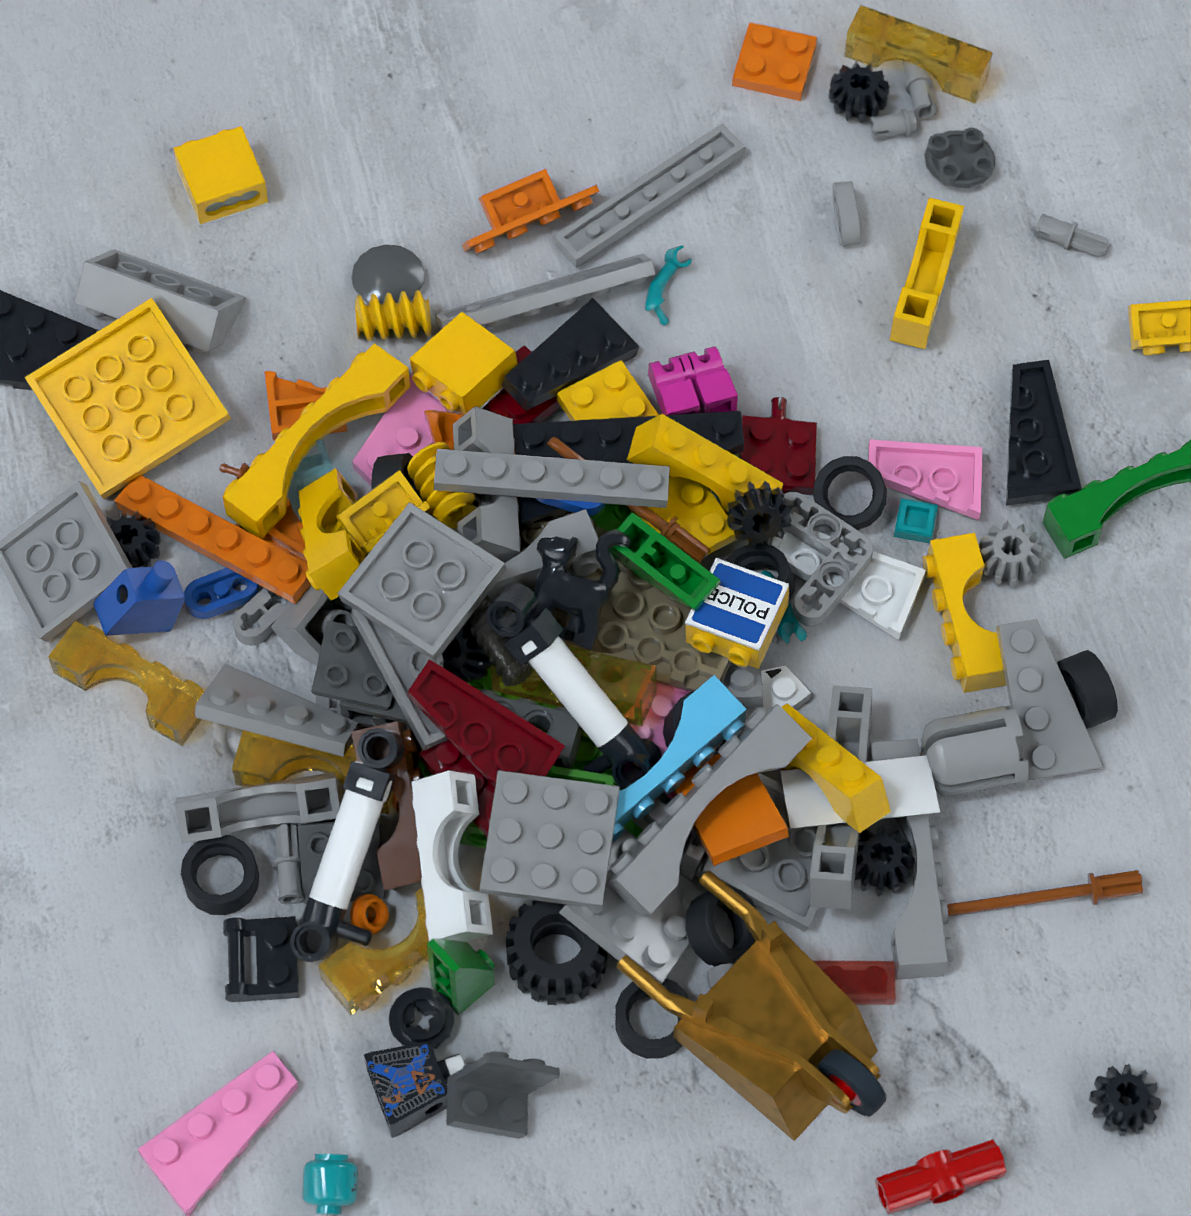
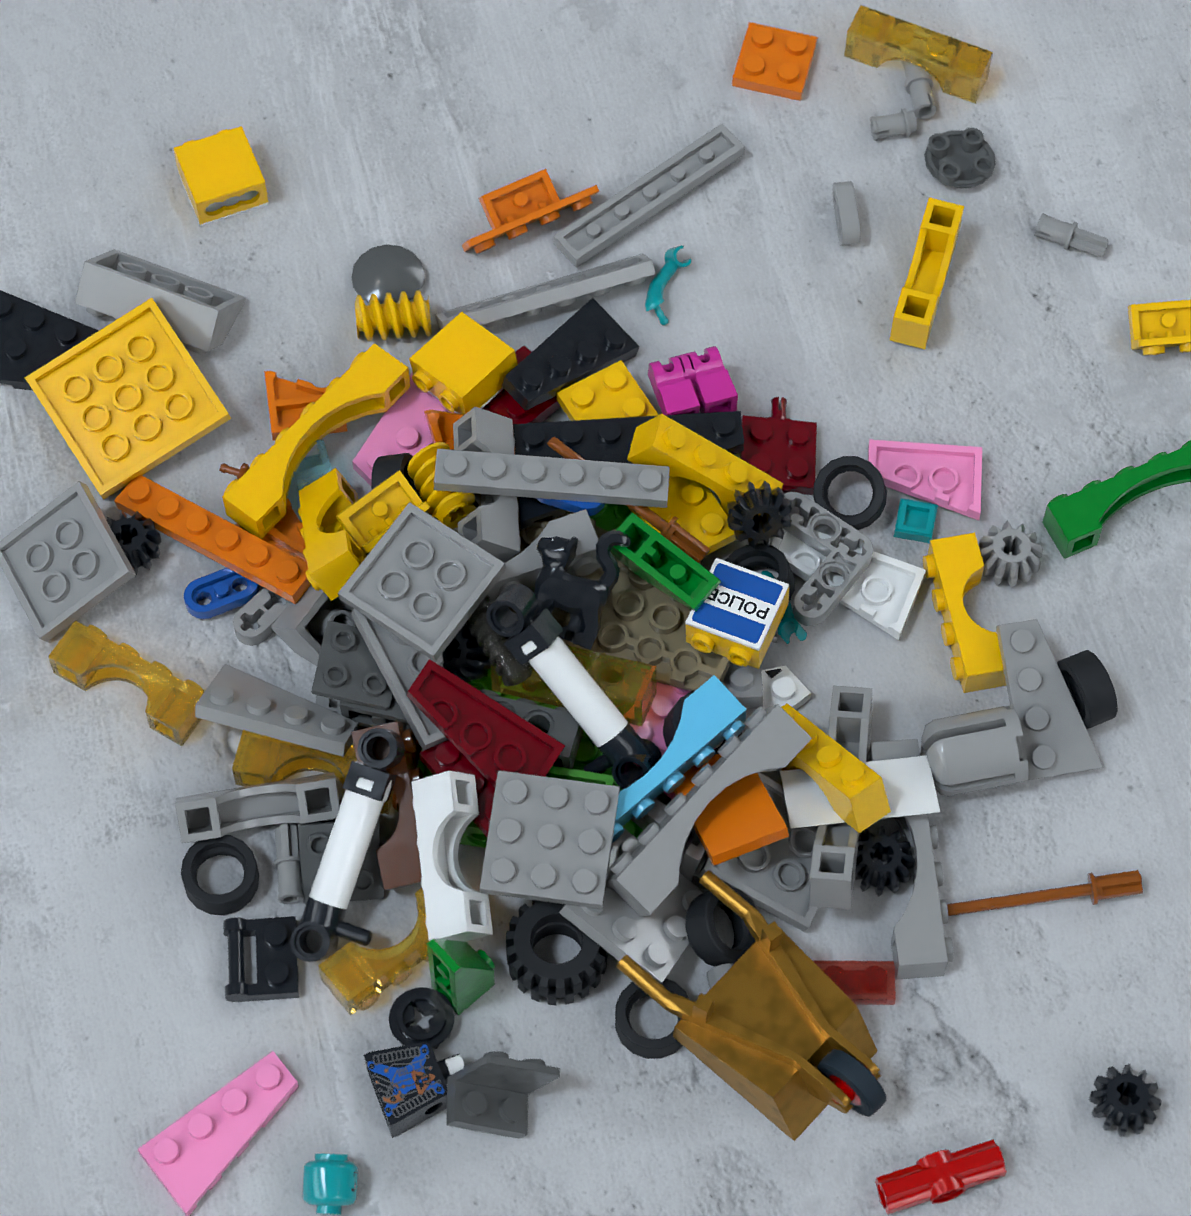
blue torso [93,560,185,636] -> none
orange plate [350,894,389,934] -> none
black gear [828,61,889,124] -> none
black wing [1006,360,1082,506] -> none

